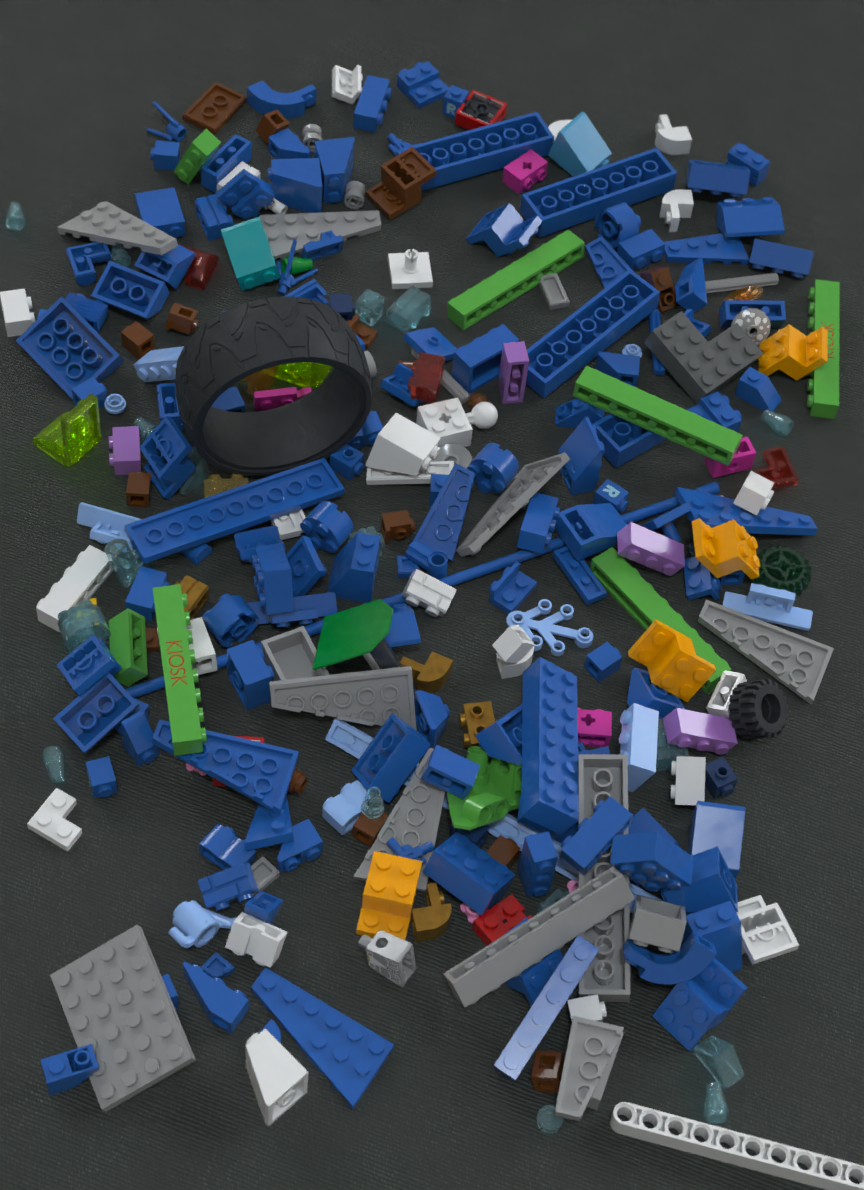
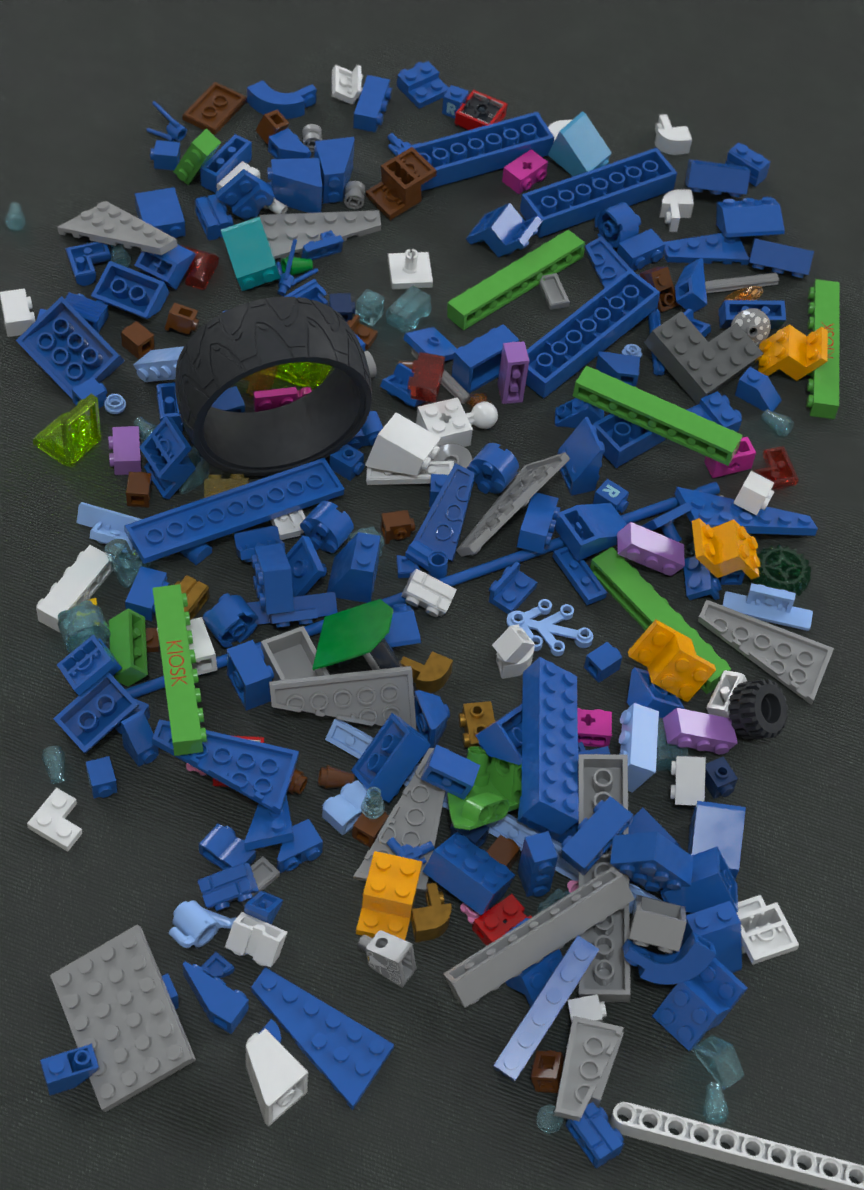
none -> reddish brown cone [318,765,354,789]
none -> blue brick [565,1102,624,1168]

